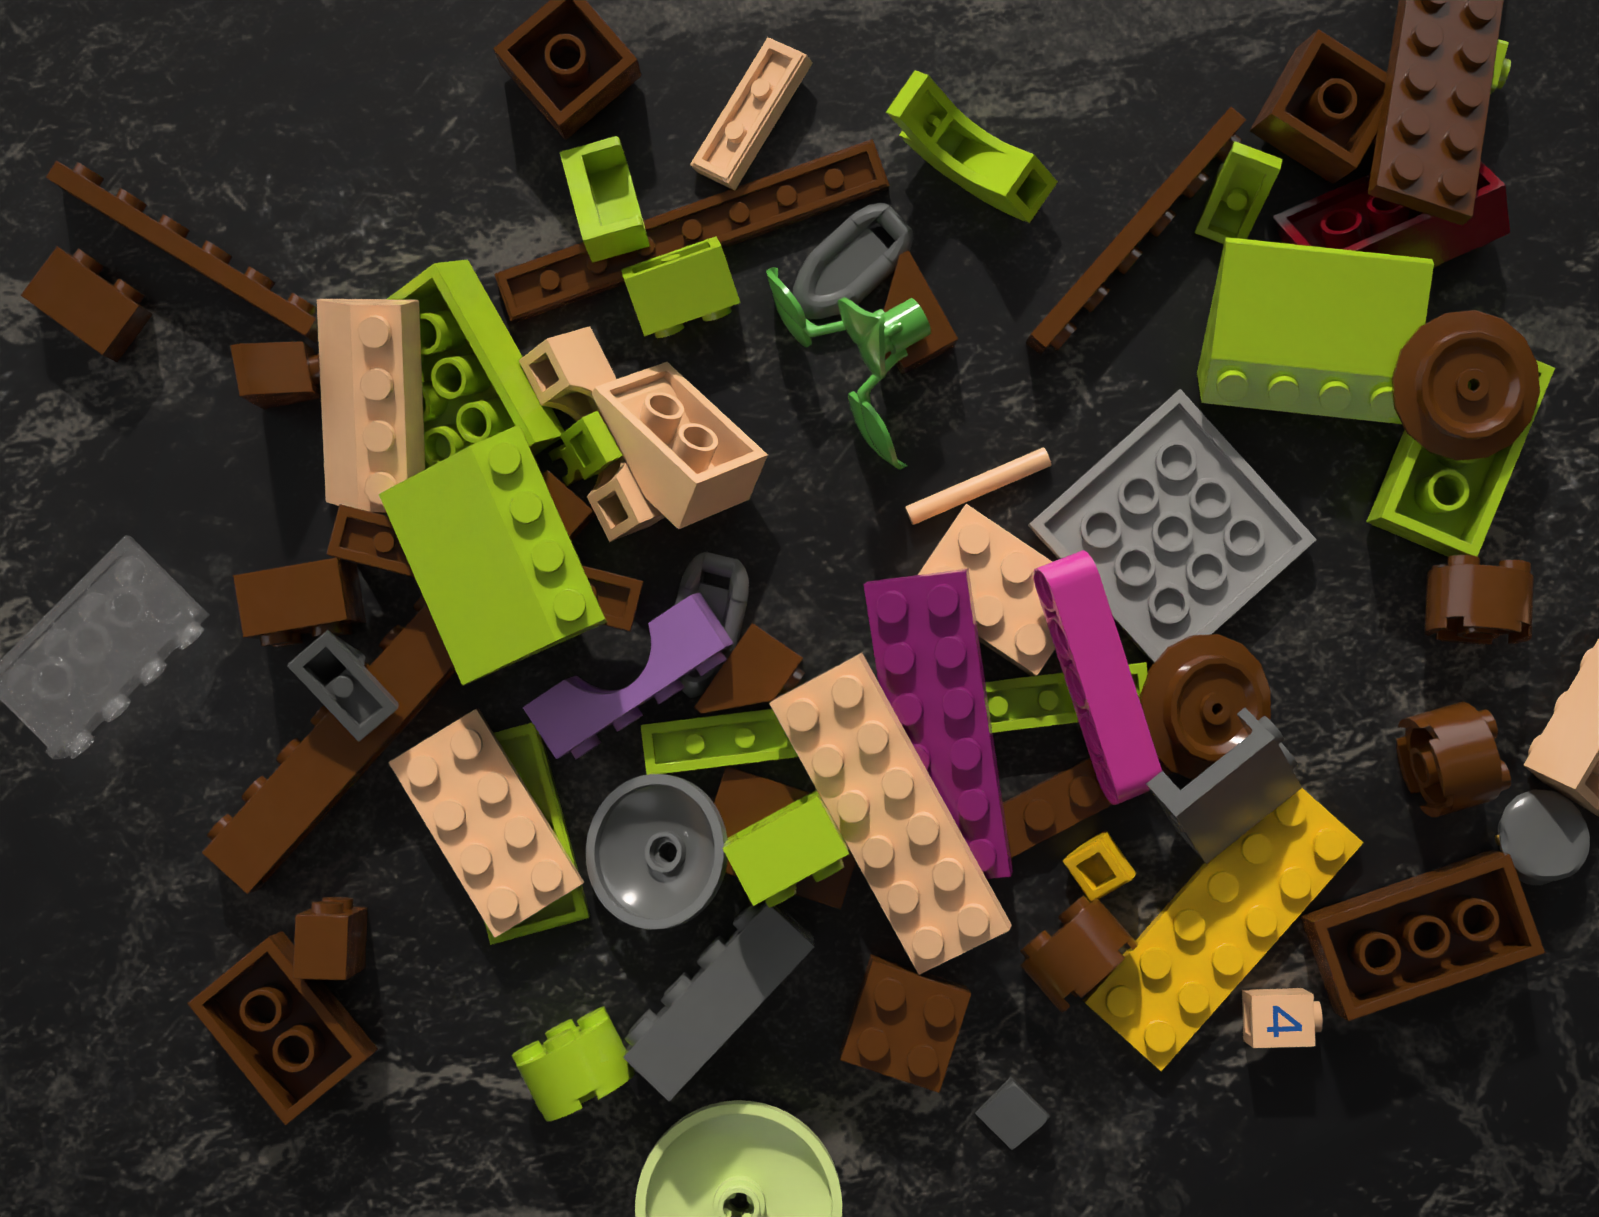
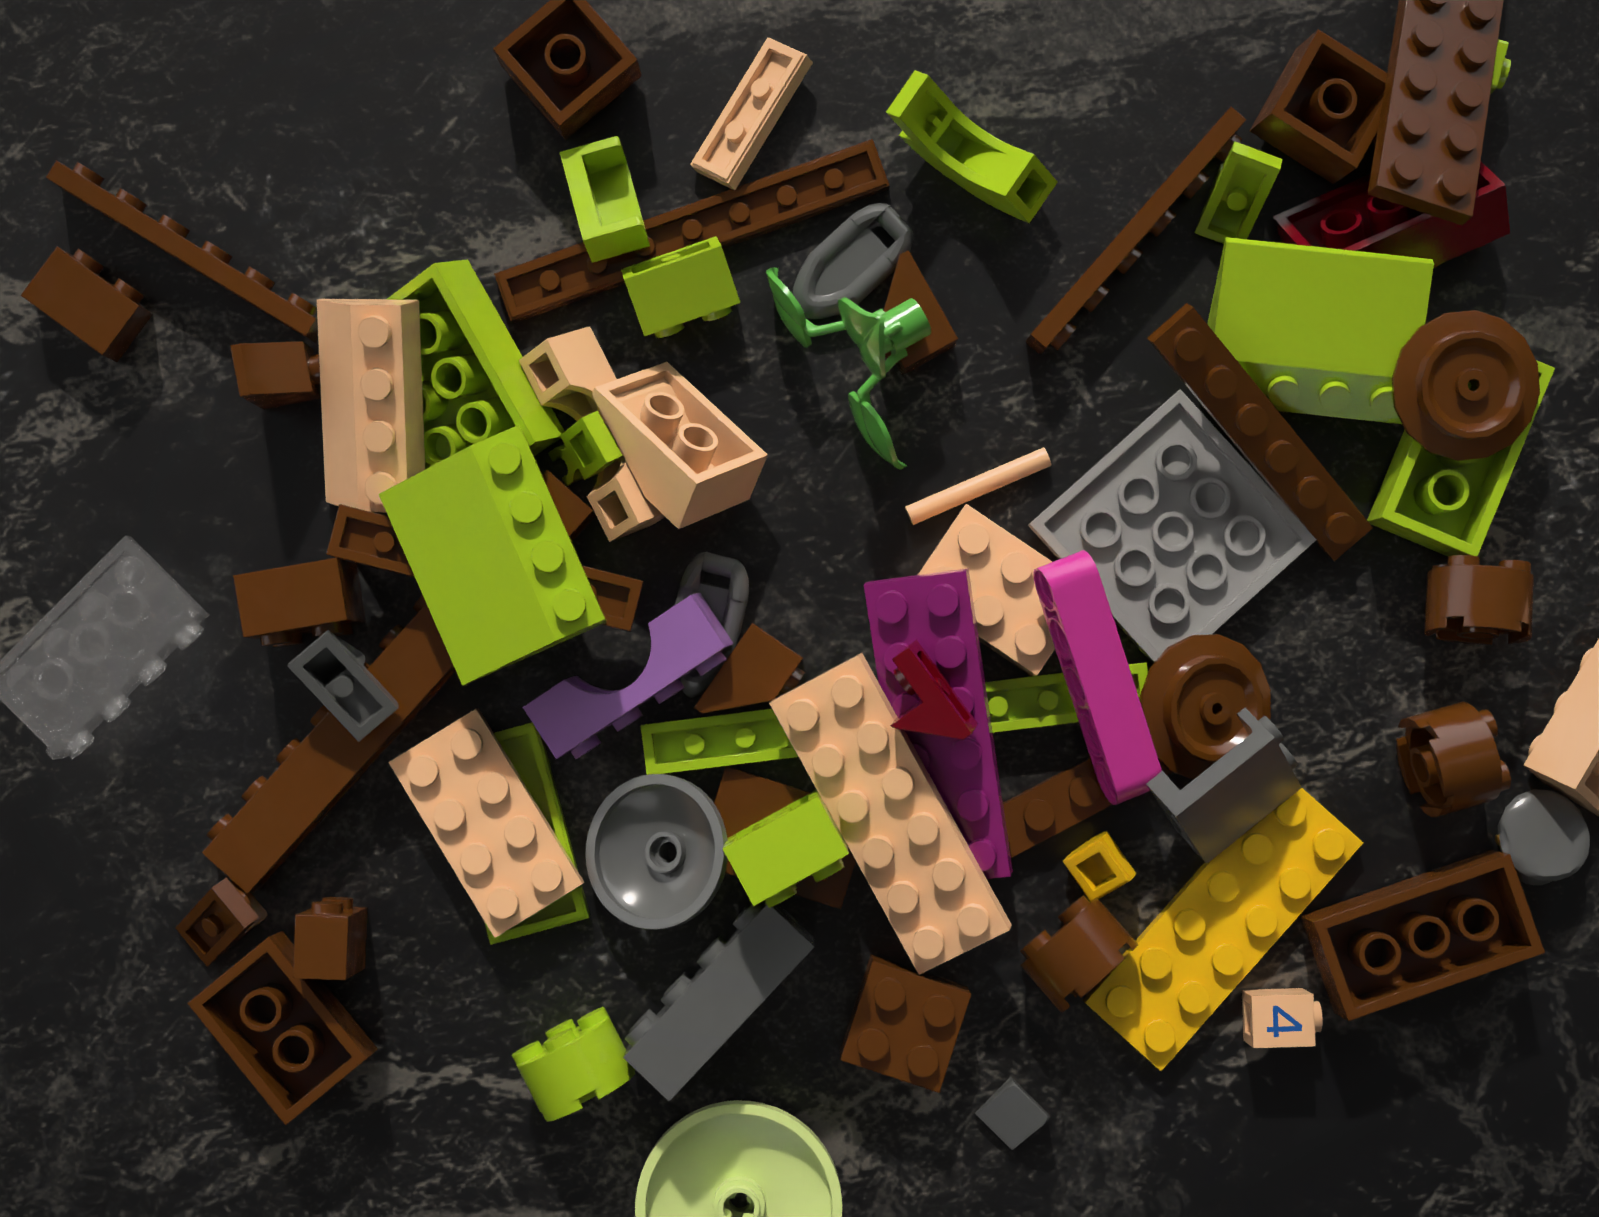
none -> reddish brown slope [175,877,267,967]
none -> dark red slope [890,639,978,740]
none -> reddish brown plate [1147,303,1373,561]

